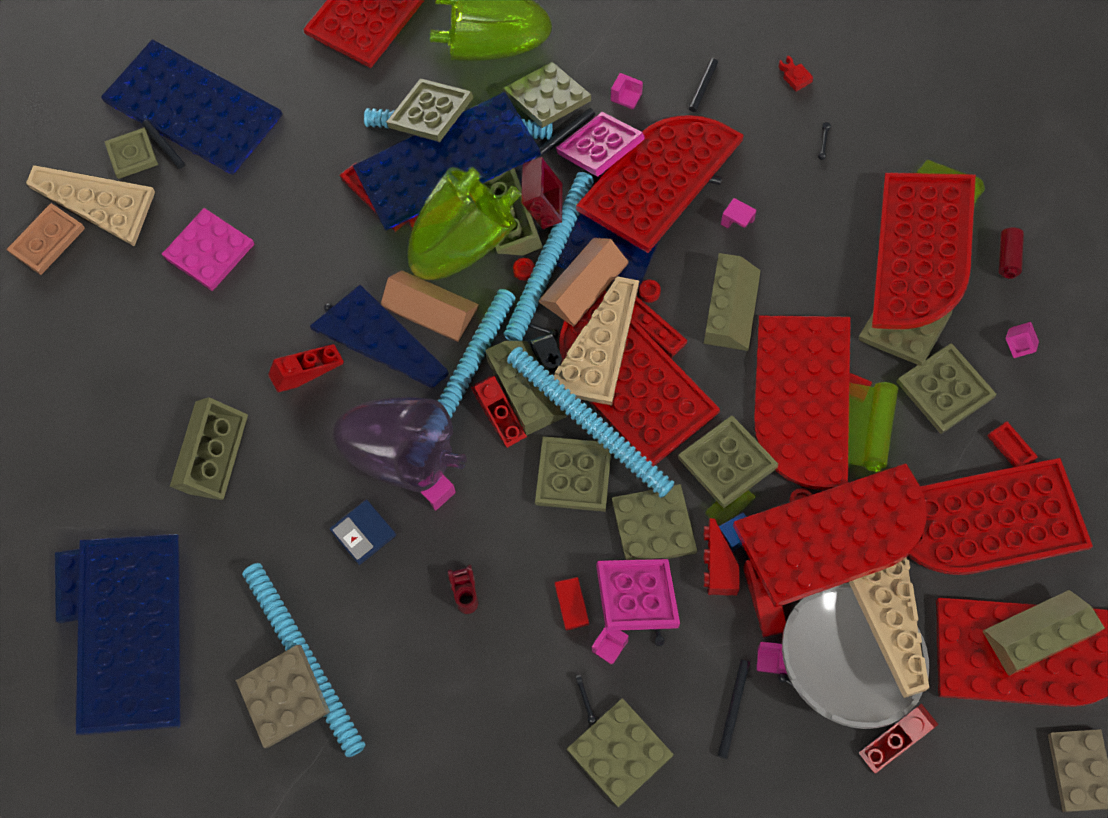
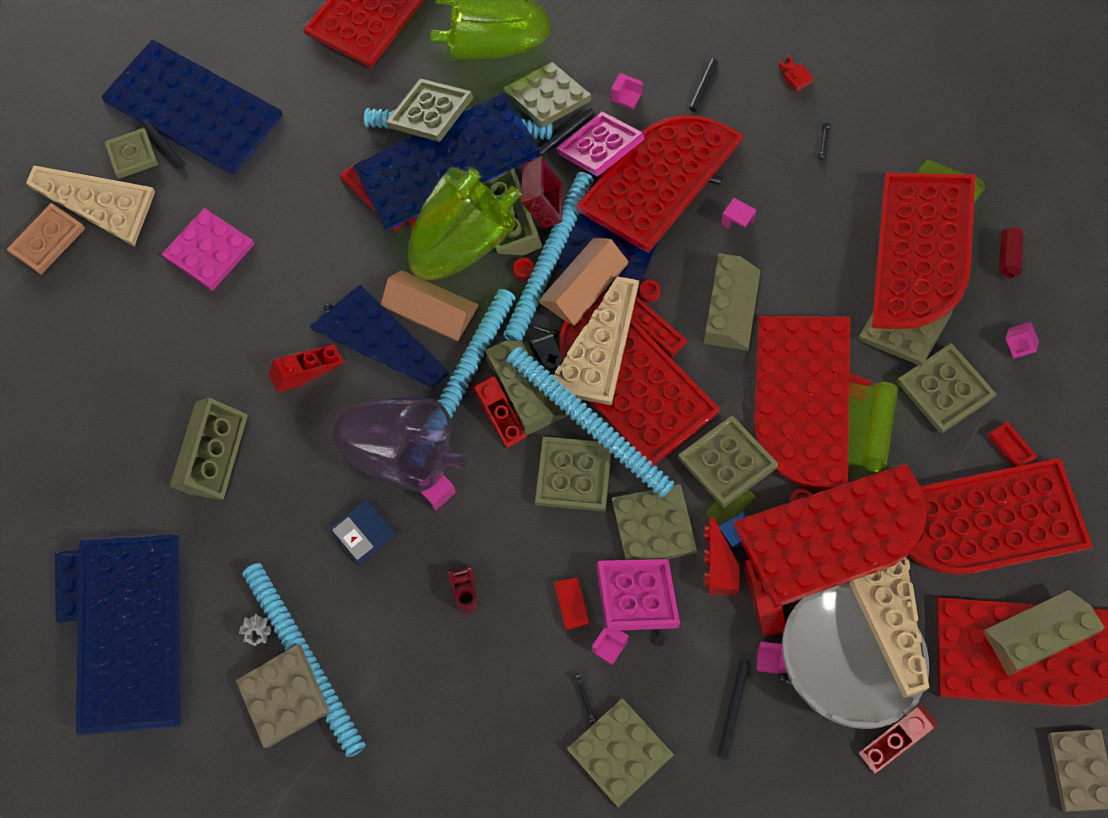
none -> light grey gear [239,614,271,646]

